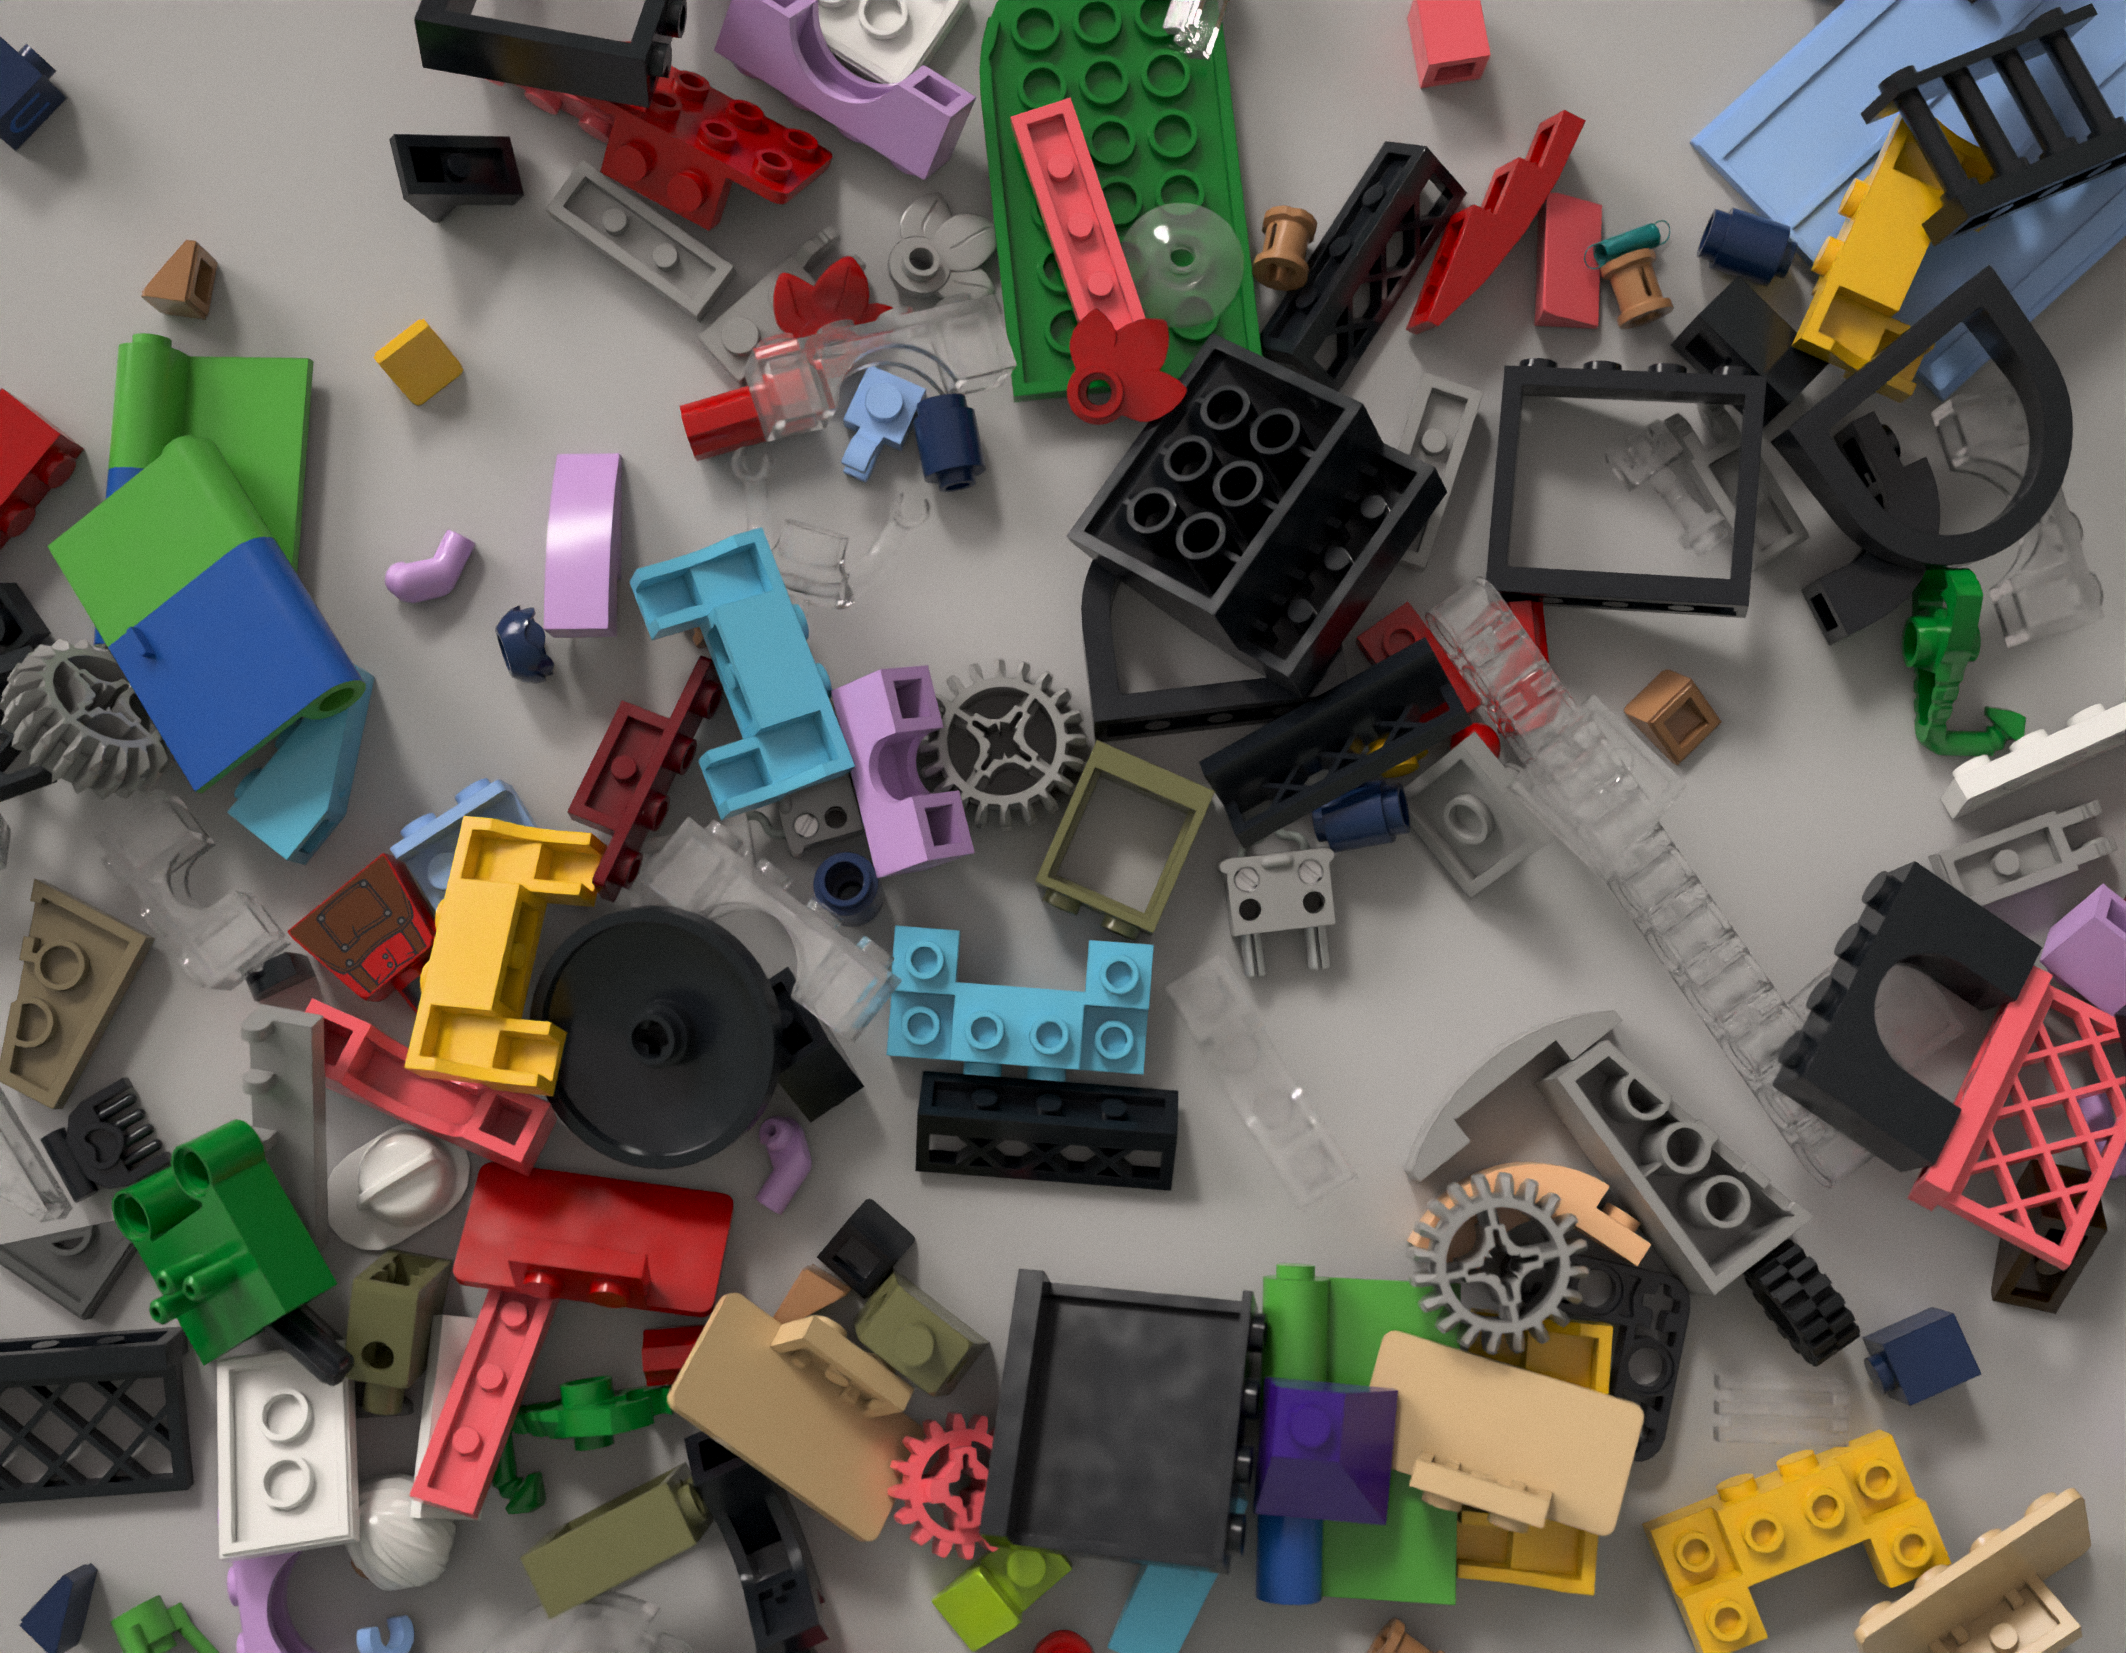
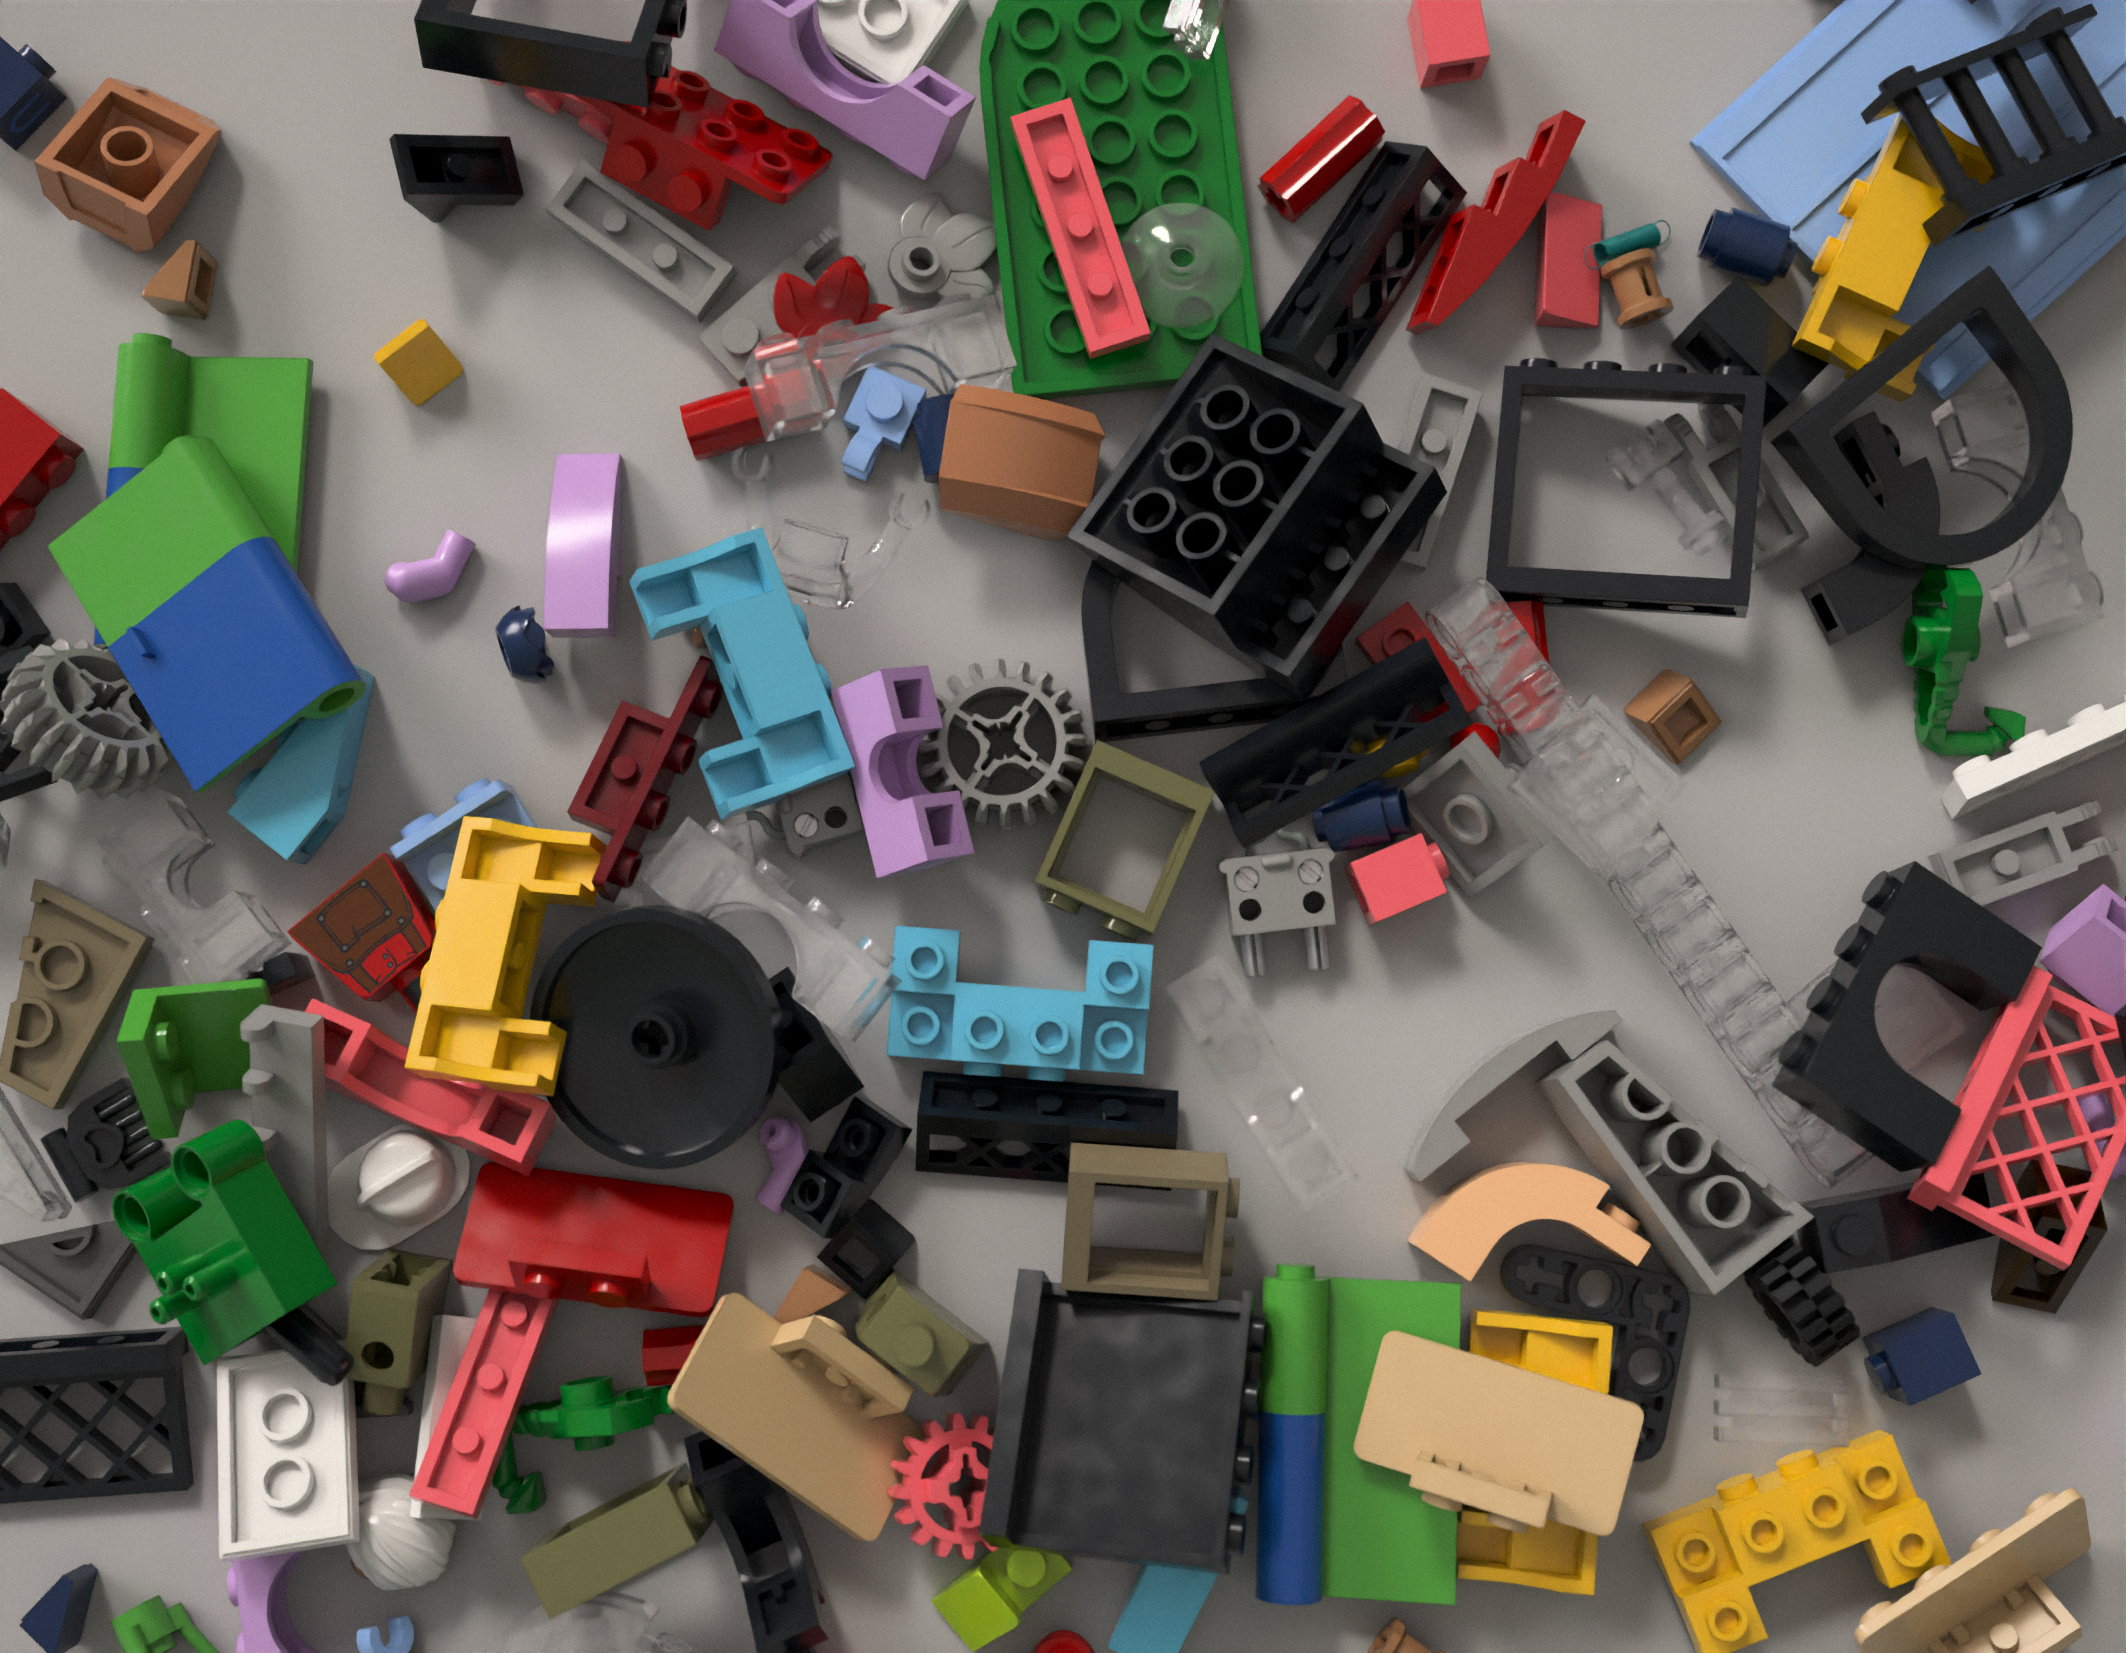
dark blue brick [813,852,884,927] -> none
red plate [1067,308,1187,425] -> none
medium nougat bush [1252,205,1317,291] -> none
dark purple slope [1253,1377,1398,1525] -> none
light grey gear [1407,1172,1589,1354] -> none
none -> nougat slope [34,78,222,253]
none -> bright green bracket [117,979,274,1140]
none -> black slope [780,1096,913,1239]
none -> nougat slope [938,384,1105,541]
none -> dark tan window [1061,1142,1240,1301]
none -> red axle [1258,95,1385,223]
none -> coral brick [1343,833,1450,926]
none -> black slope [1797,1172,1995,1274]

